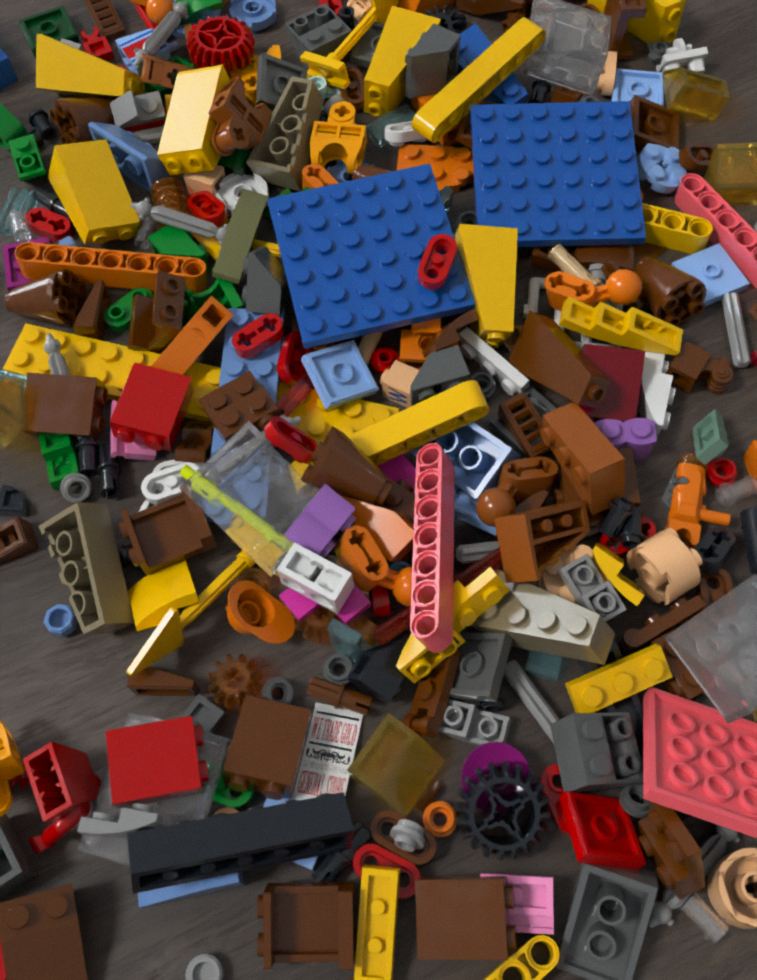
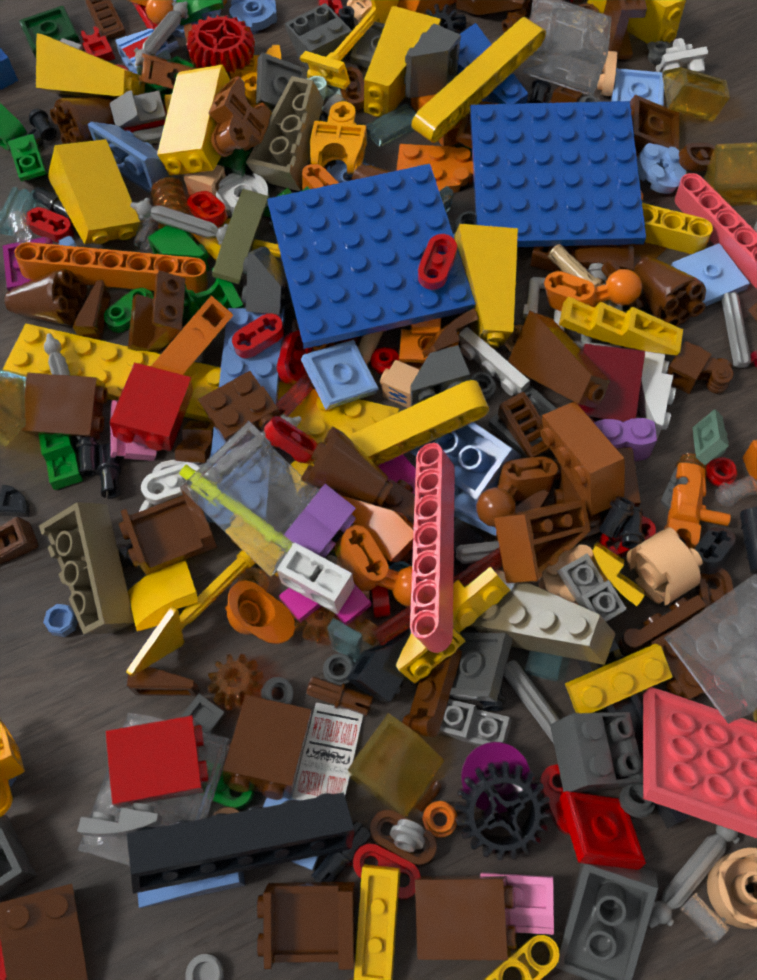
red torso [10,742,101,854] -> none
light grey plate [60,473,92,503] -> none
white plate [384,121,427,146] -> none
reddish brown plate [637,801,705,900] -> none

